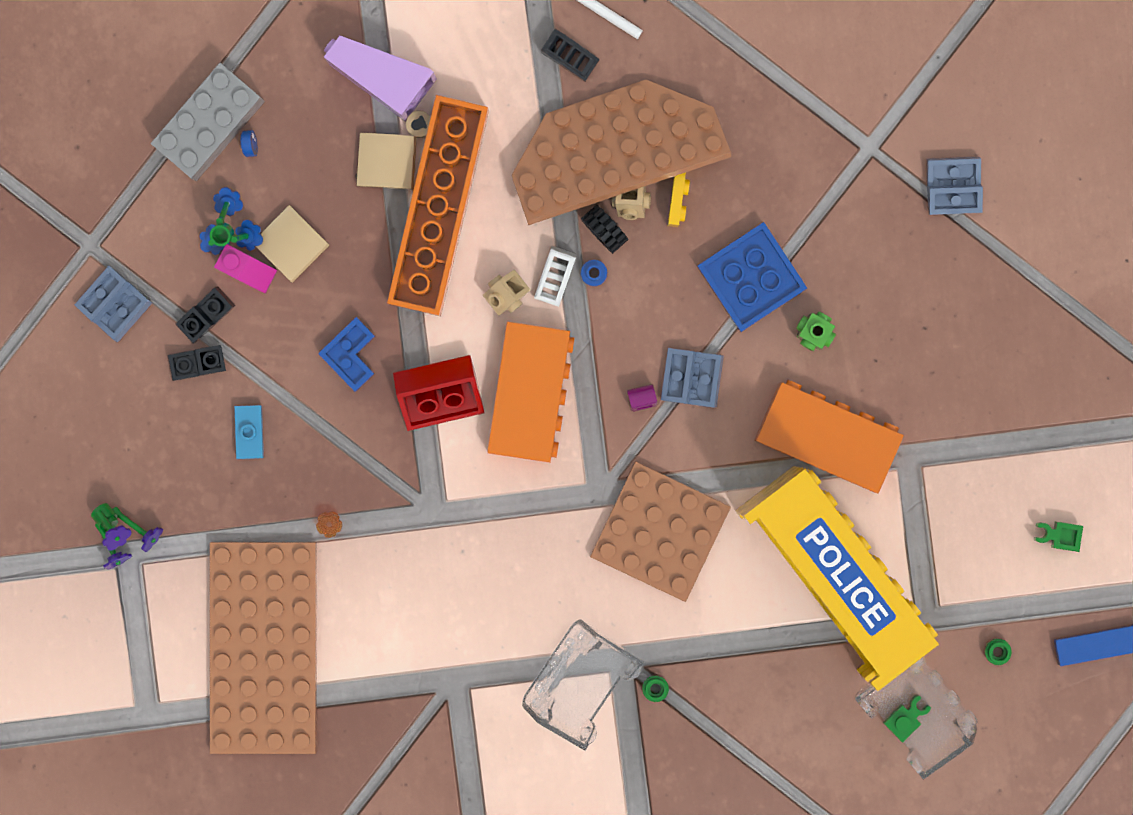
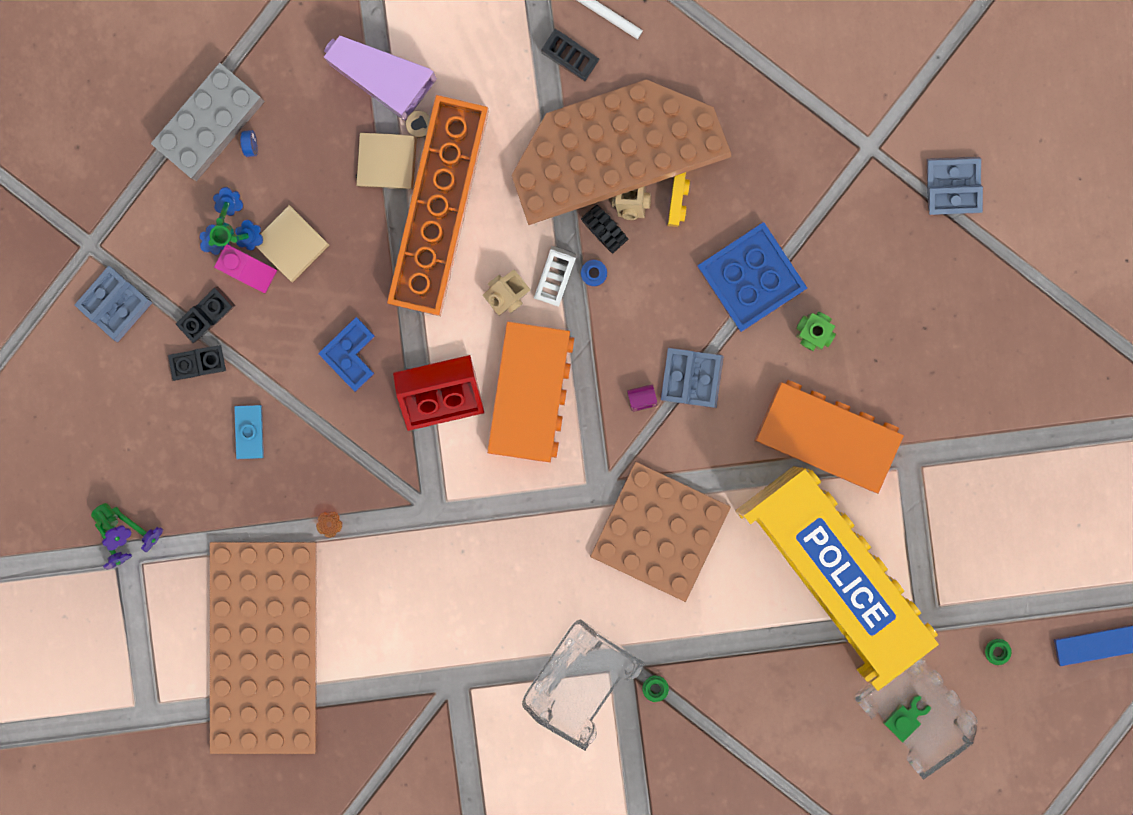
green plate [1033,521,1083,552] -> none

